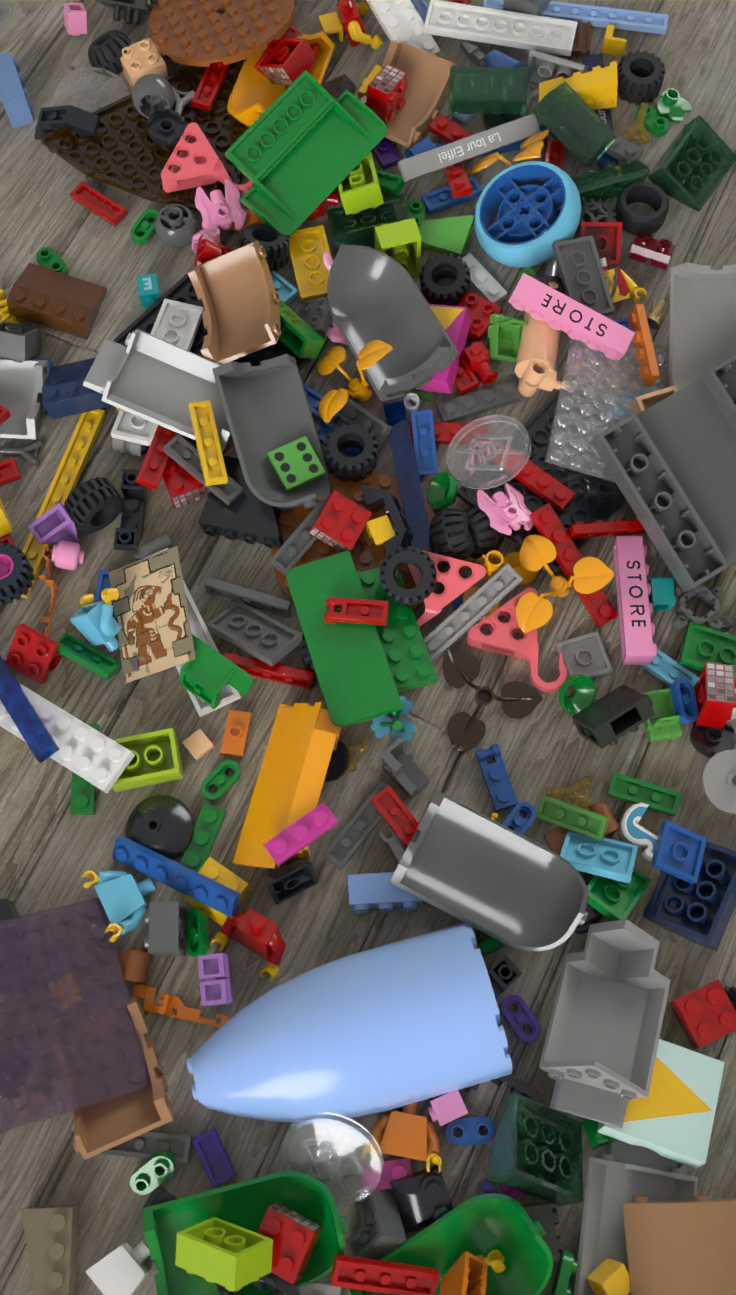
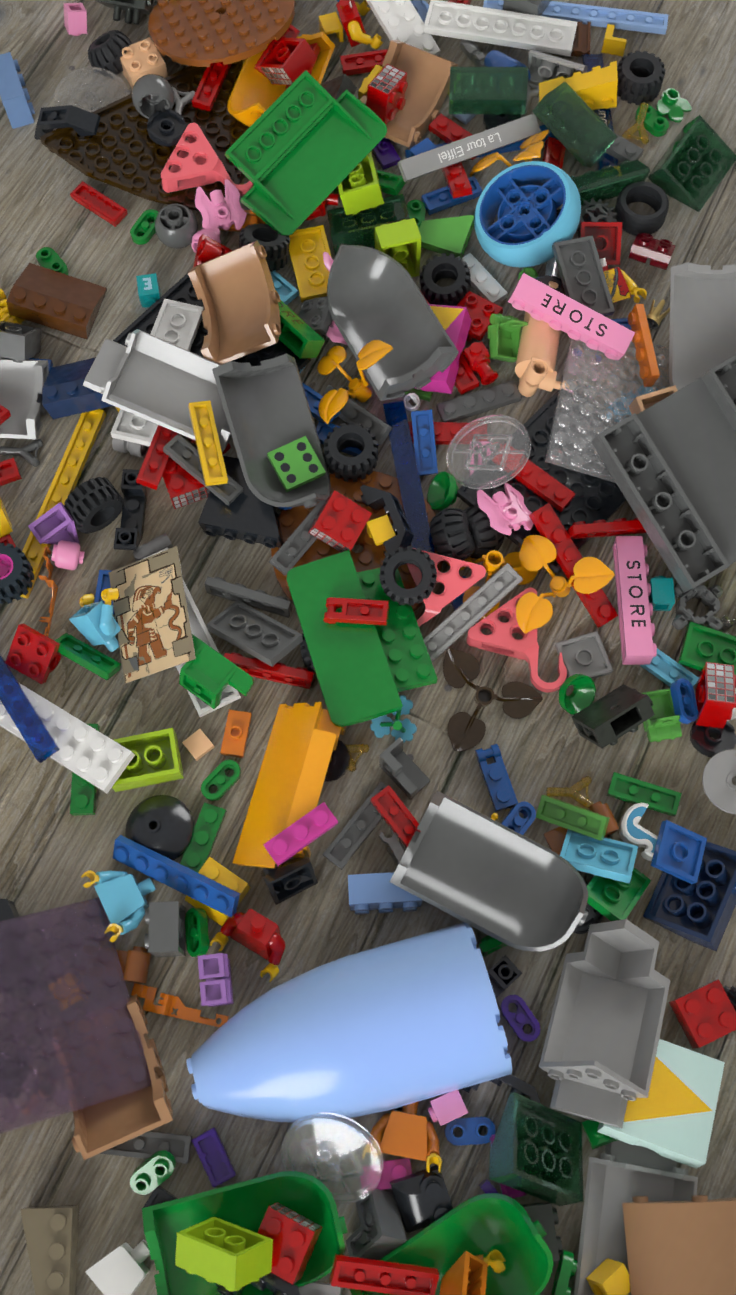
none -> red plate [340,49,388,76]

